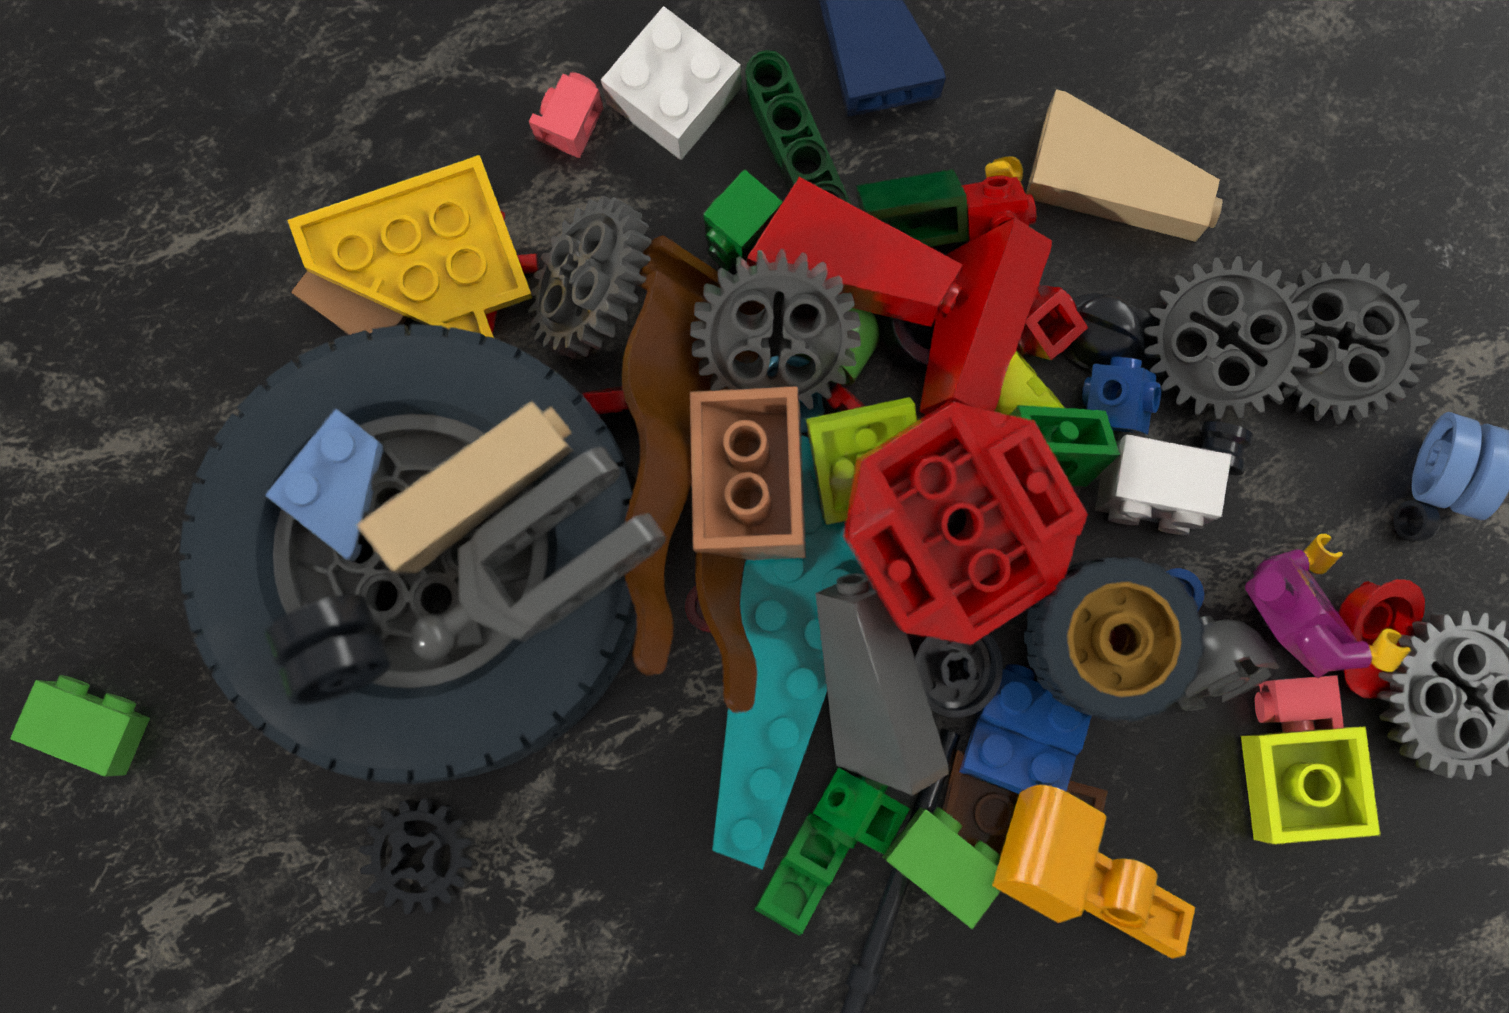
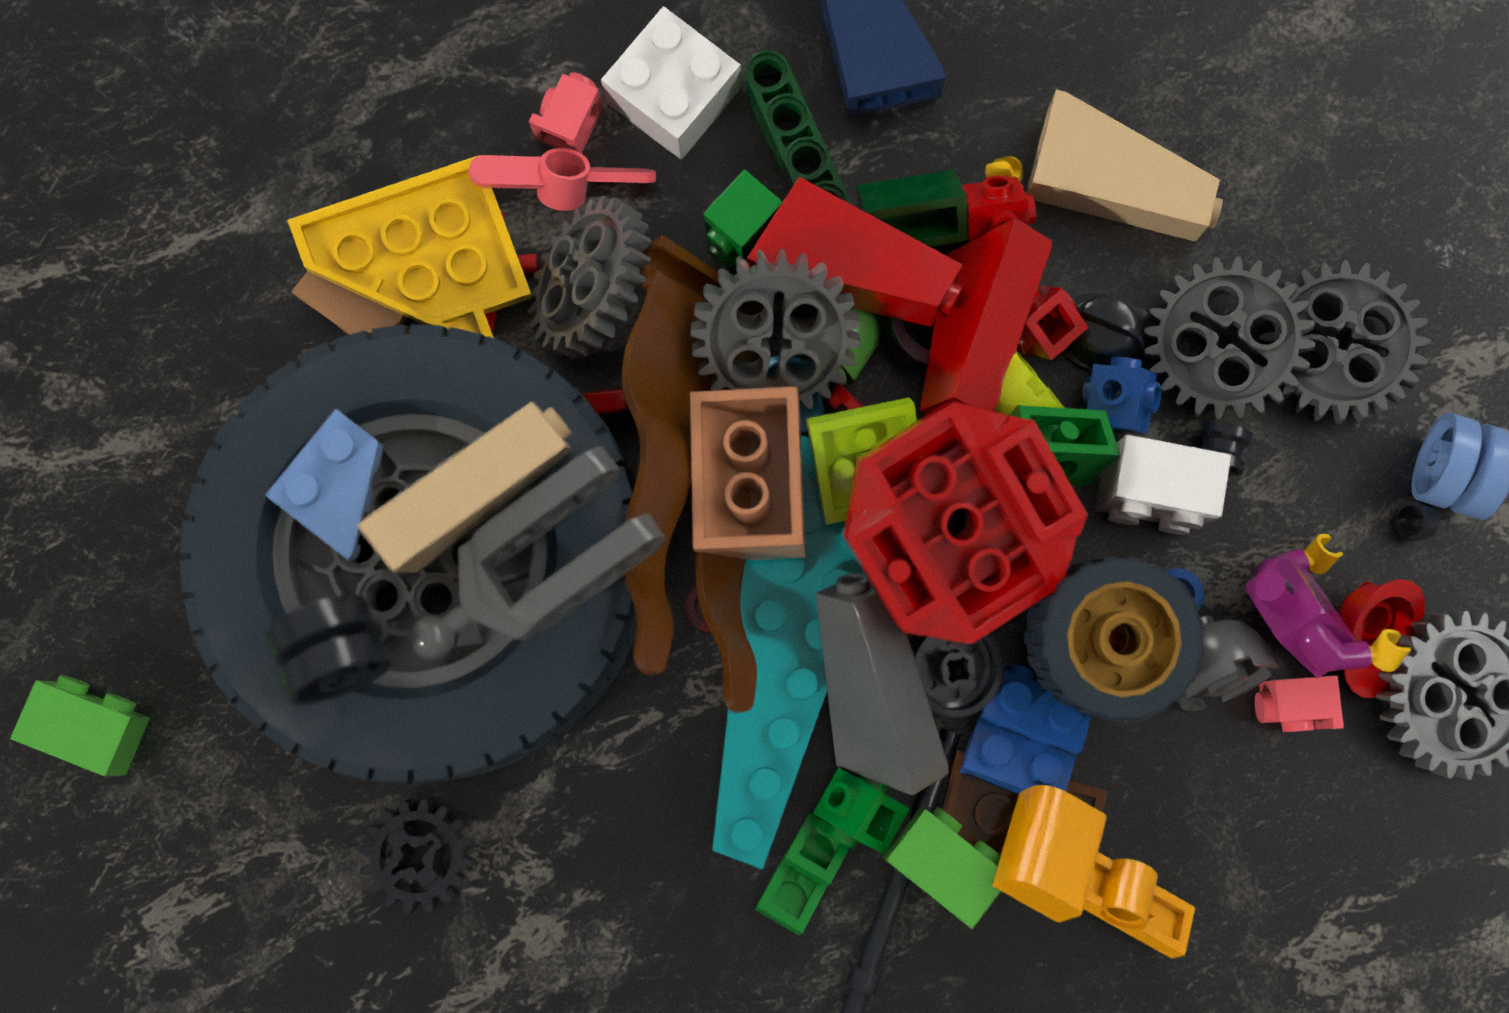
neon yellow brick [1241,727,1380,844] -> none
none -> coral piece [469,148,656,211]

